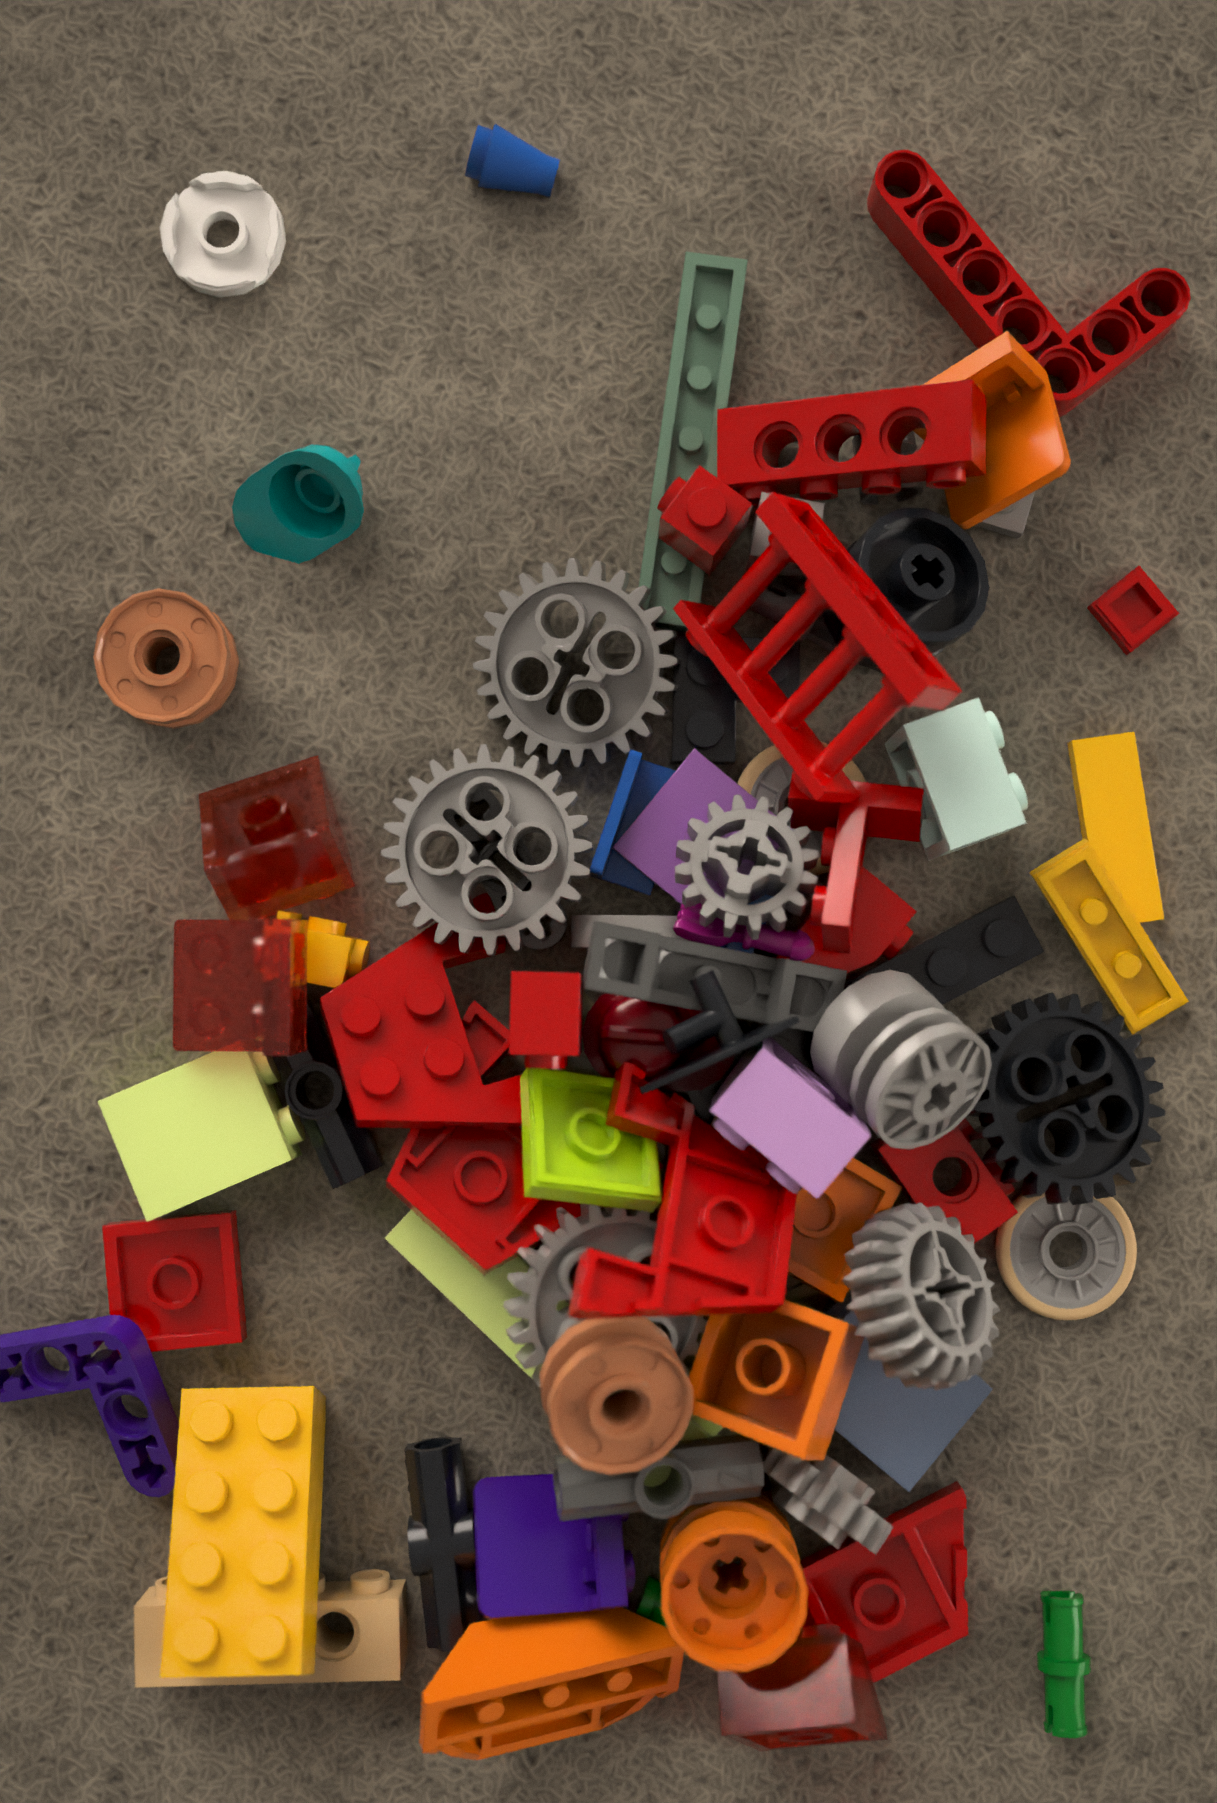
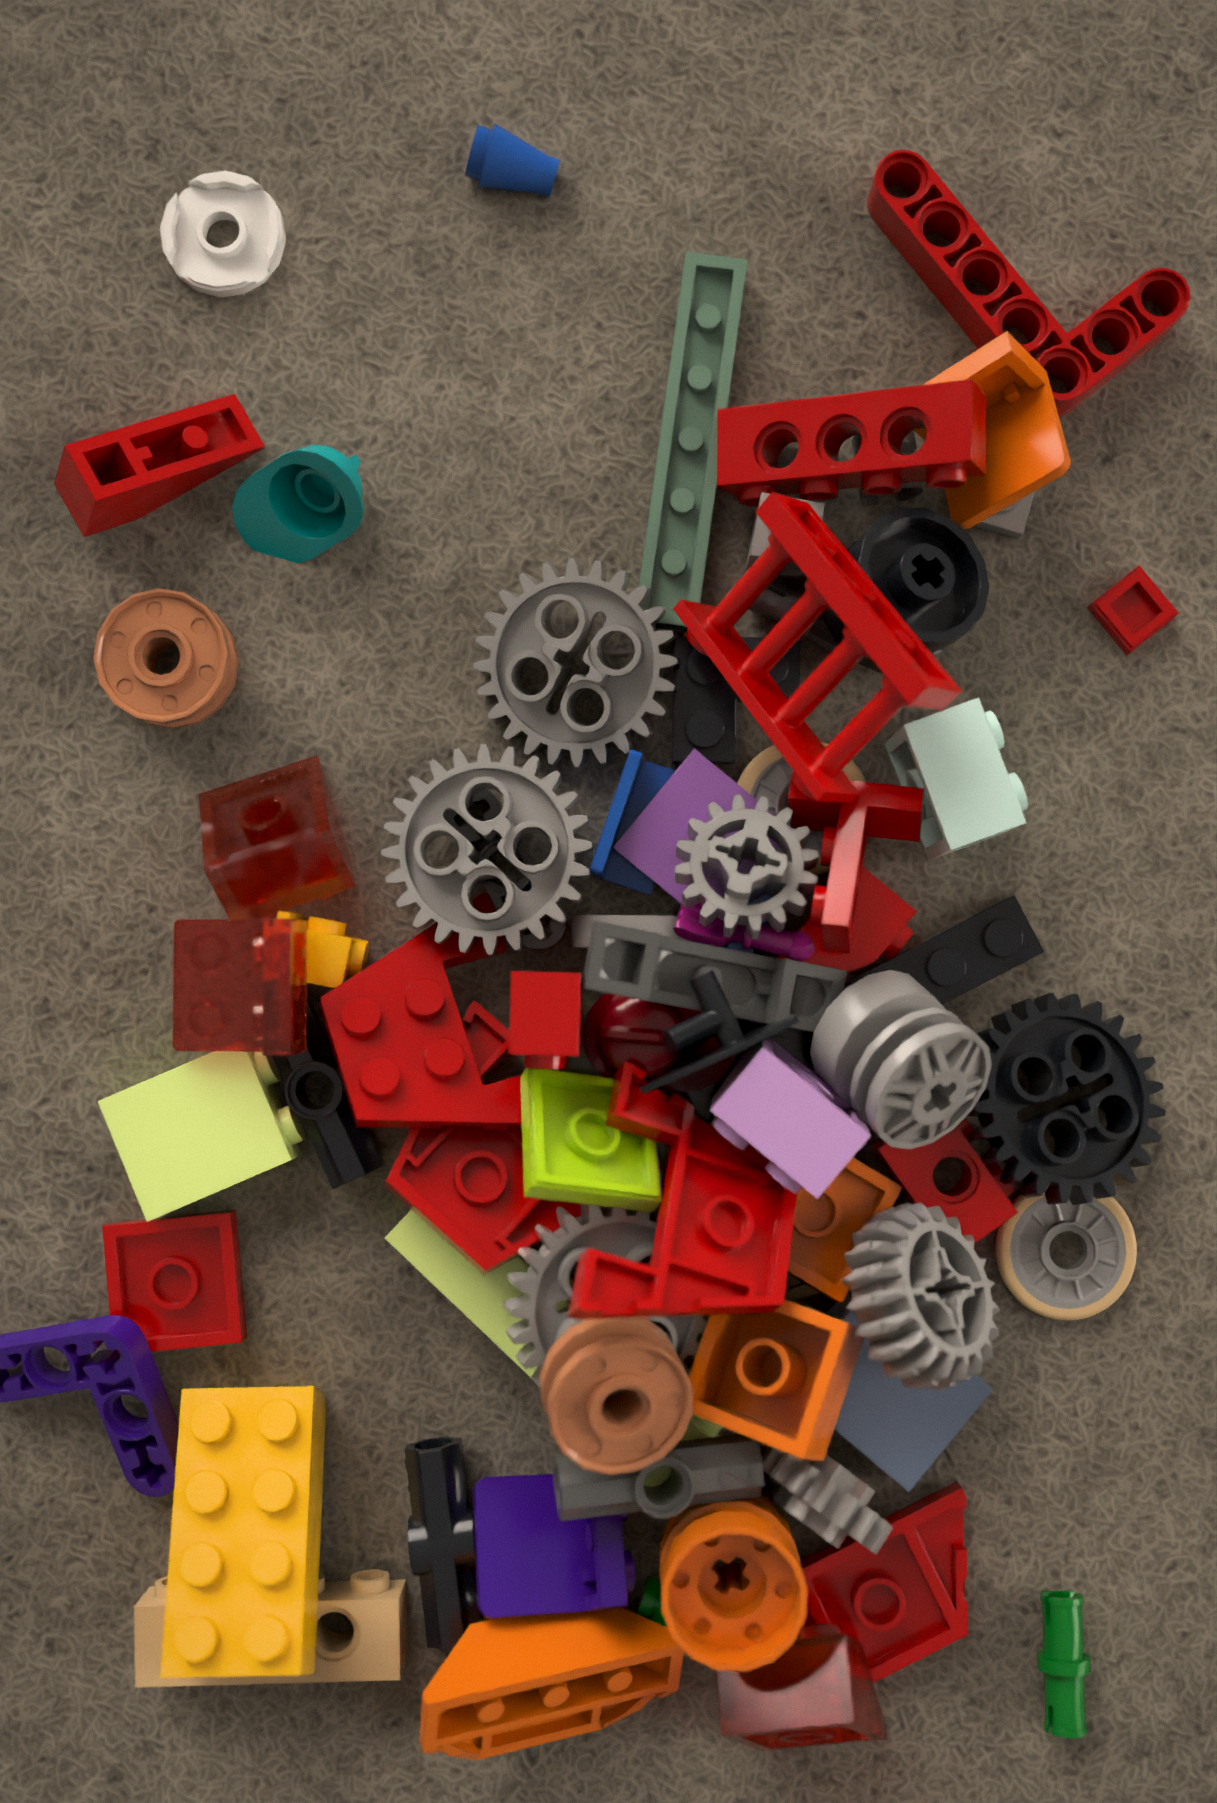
red brick [657,465,753,575] -> none
yellow tile [1029,838,1189,1035] -> none
yellow tile [1067,731,1164,923] -> none
none -> red slope [54,394,265,537]

